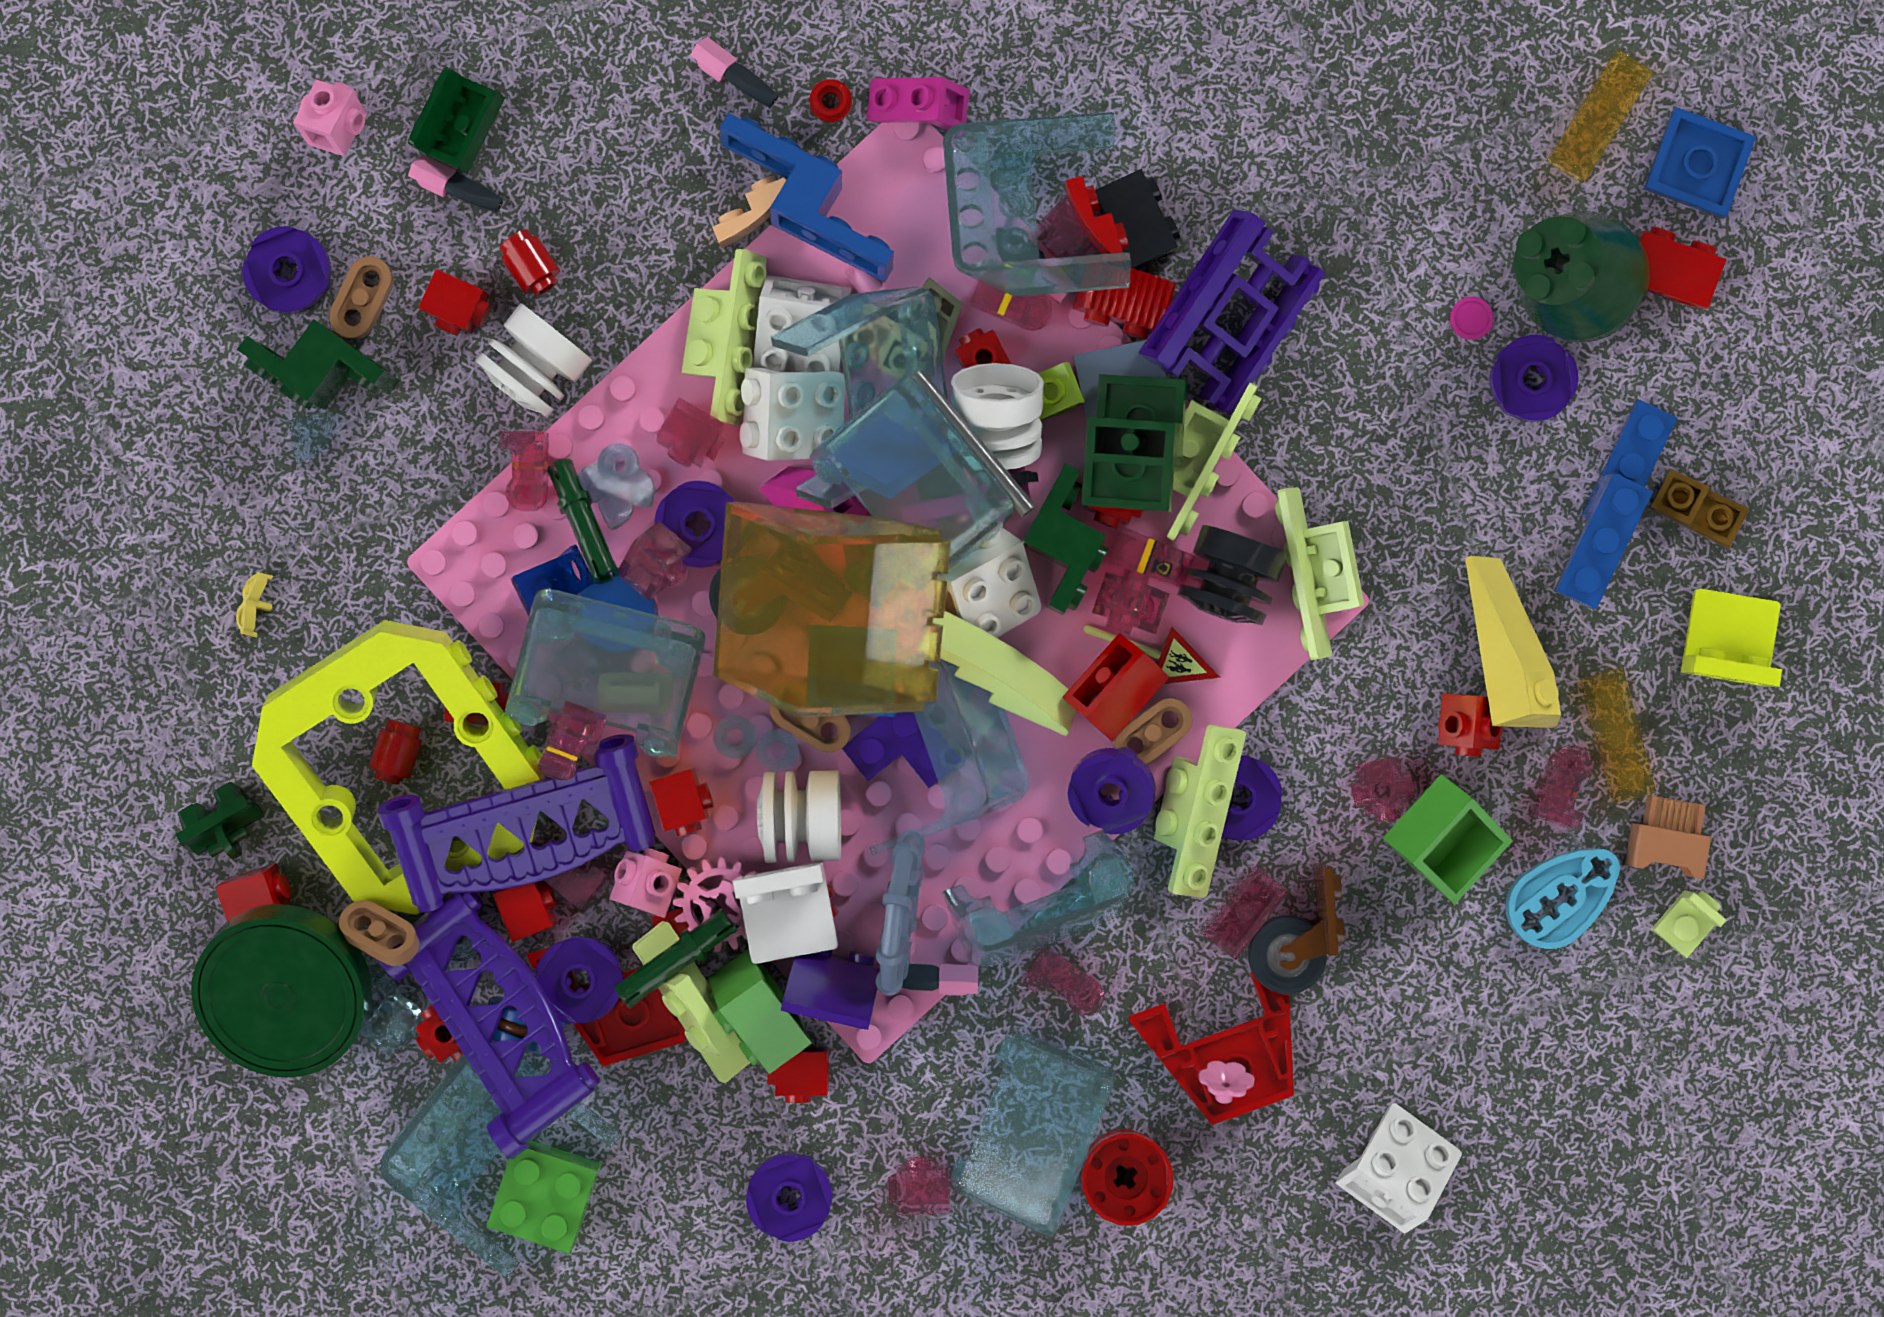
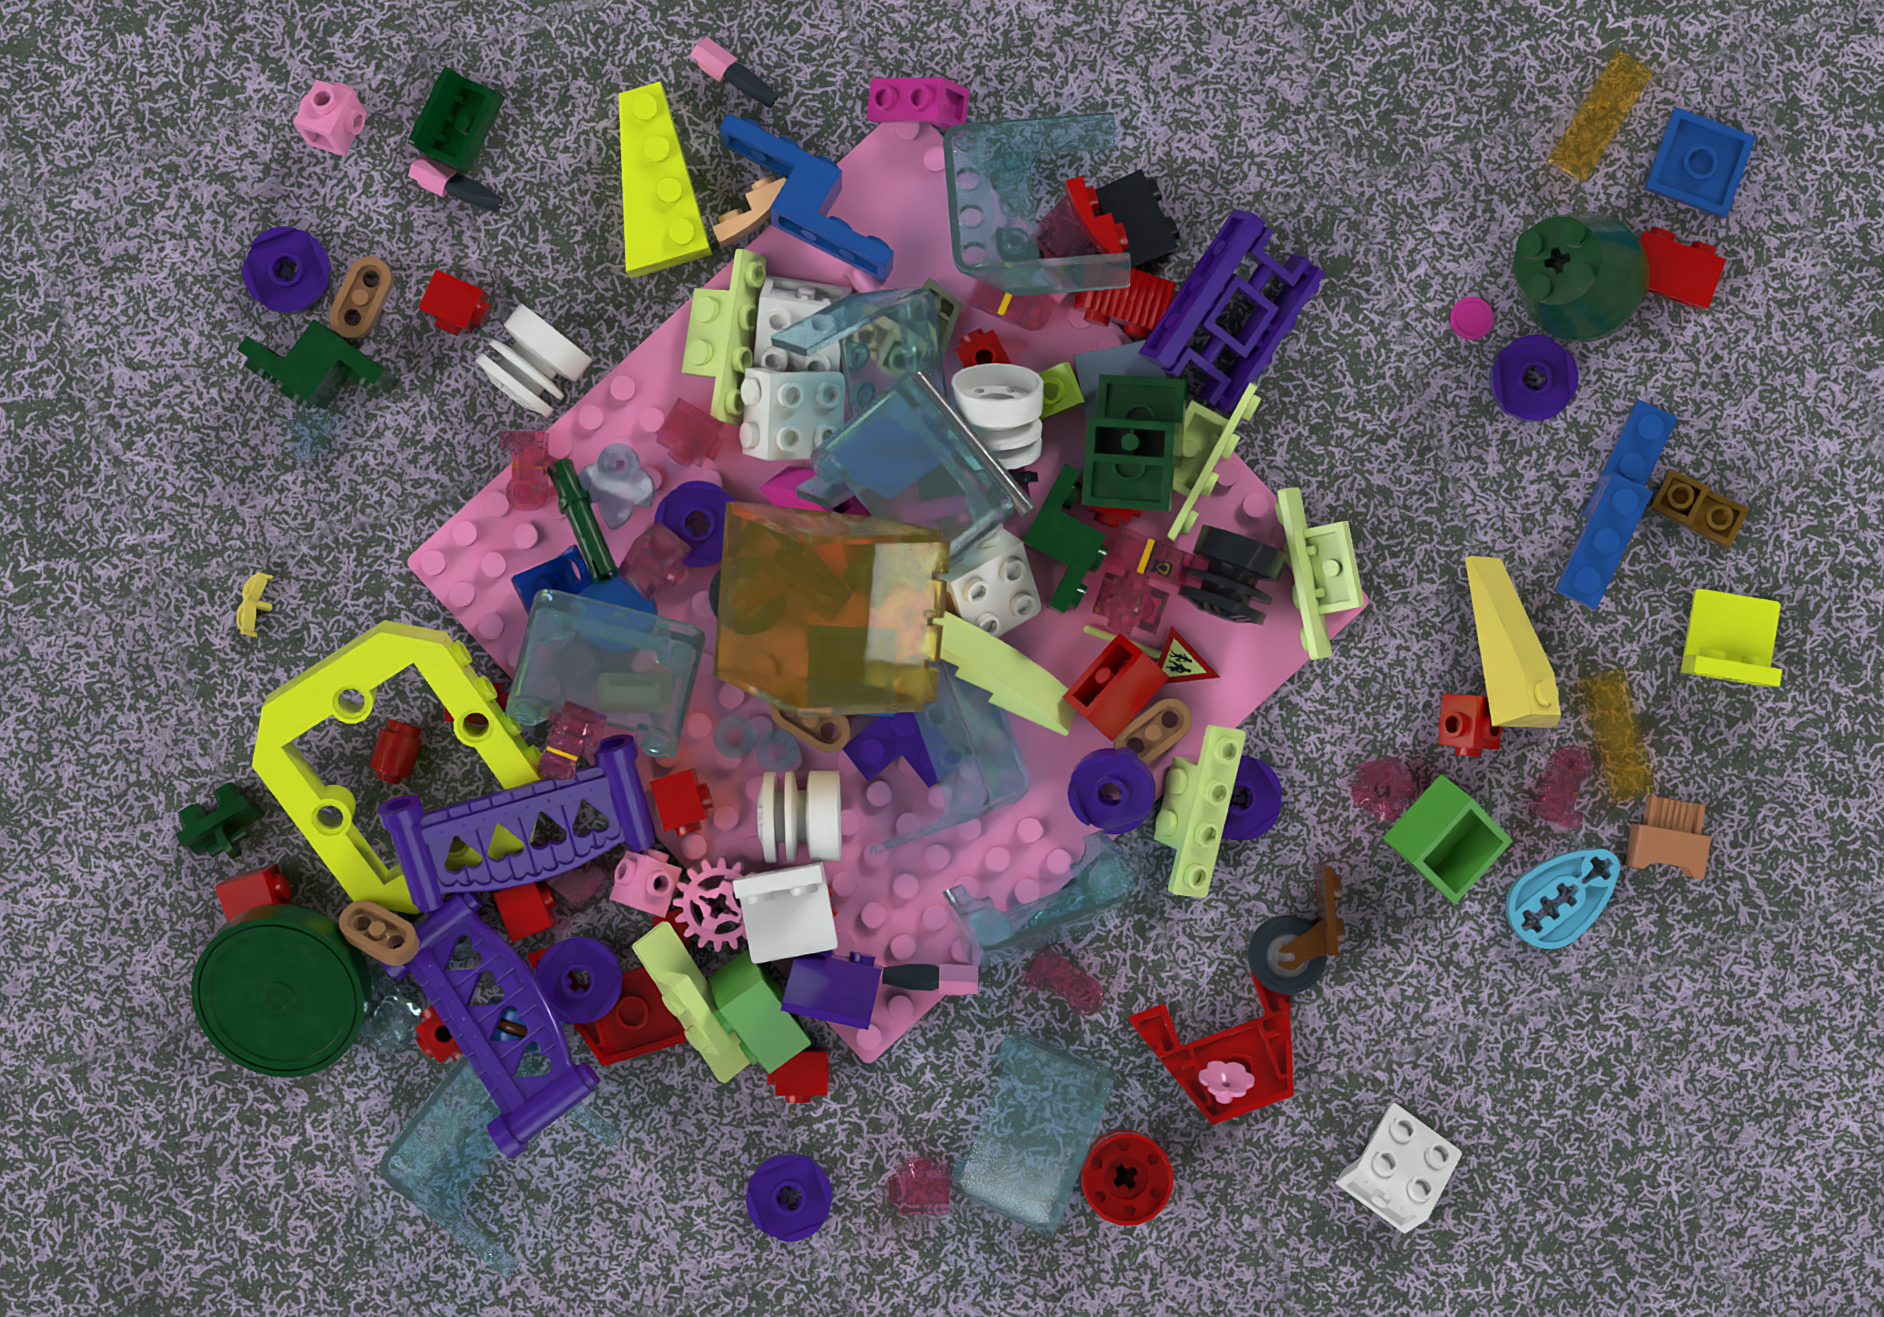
bright green piece [487,1140,602,1254] -> none
red brick [499,229,560,296] -> none
dark green pin [614,908,737,1009] -> none
red plate [809,79,852,123] -> none
sand blue plate [876,830,924,996] -> none
clear pink brick [1200,865,1289,960] -> none
yellowish green bracket [1652,890,1727,958] -> none
none -> neon yellow wedge [619,81,713,279]

